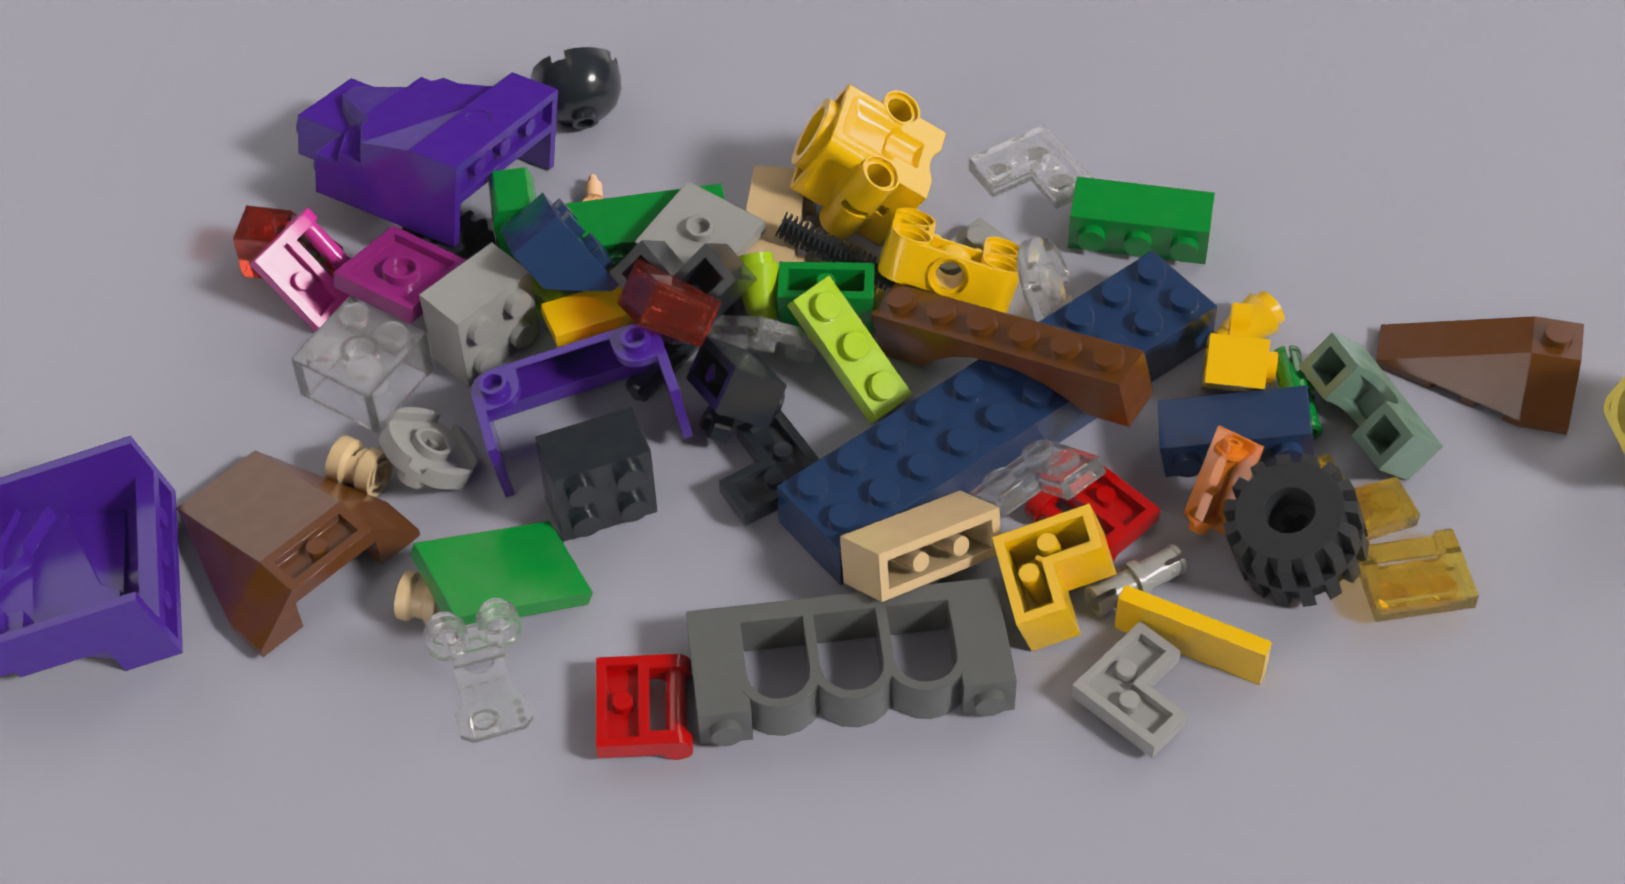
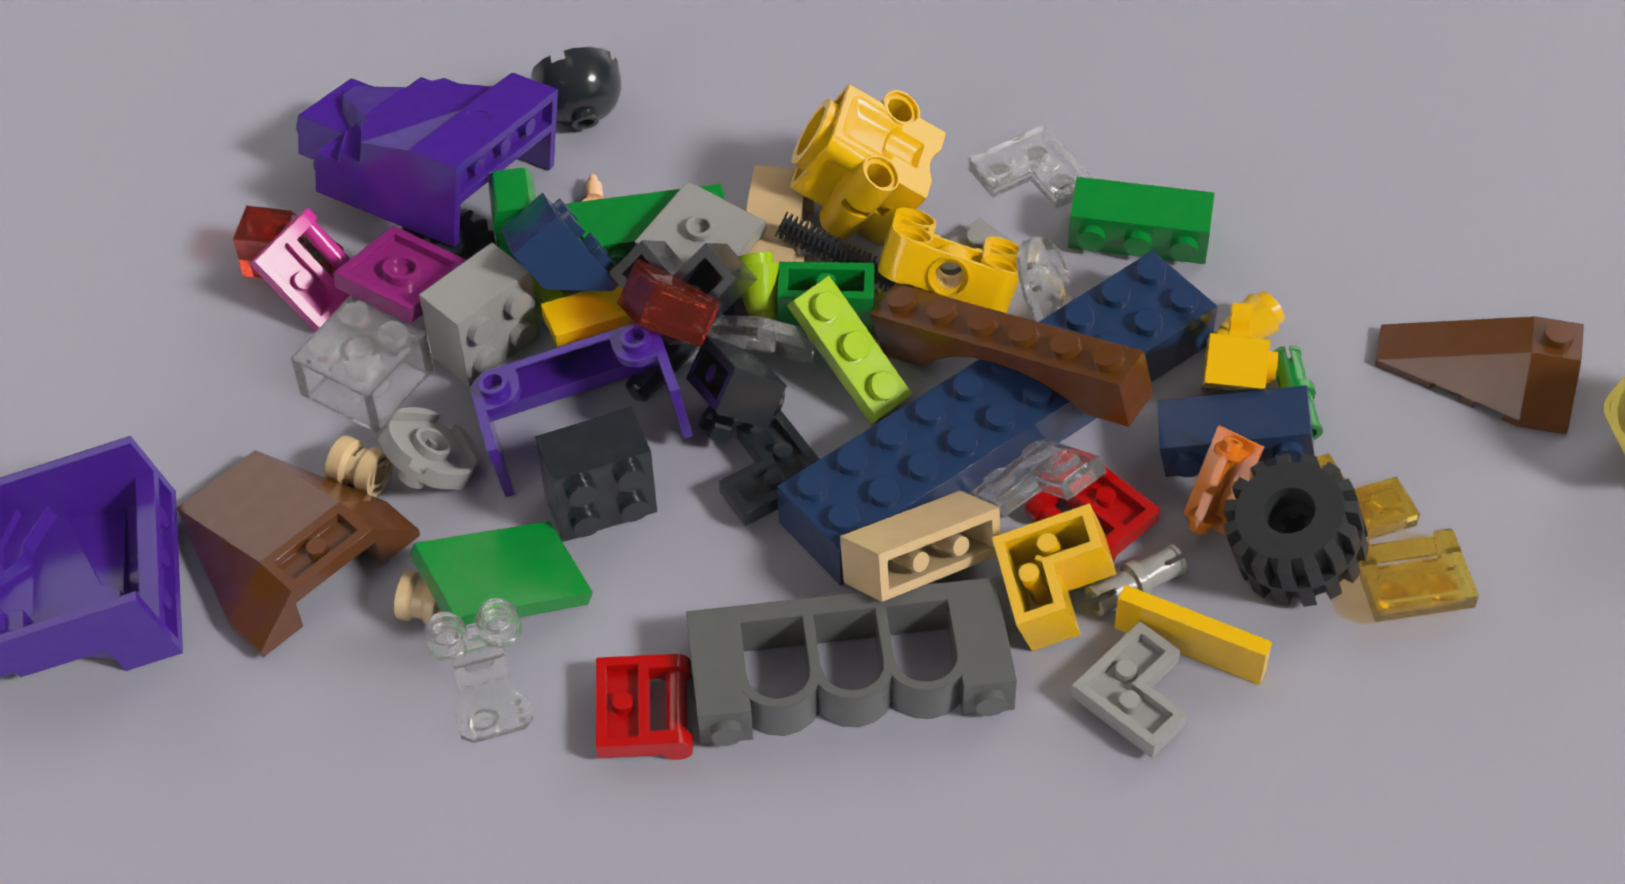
sand green arch [1298,332,1443,480] -> none

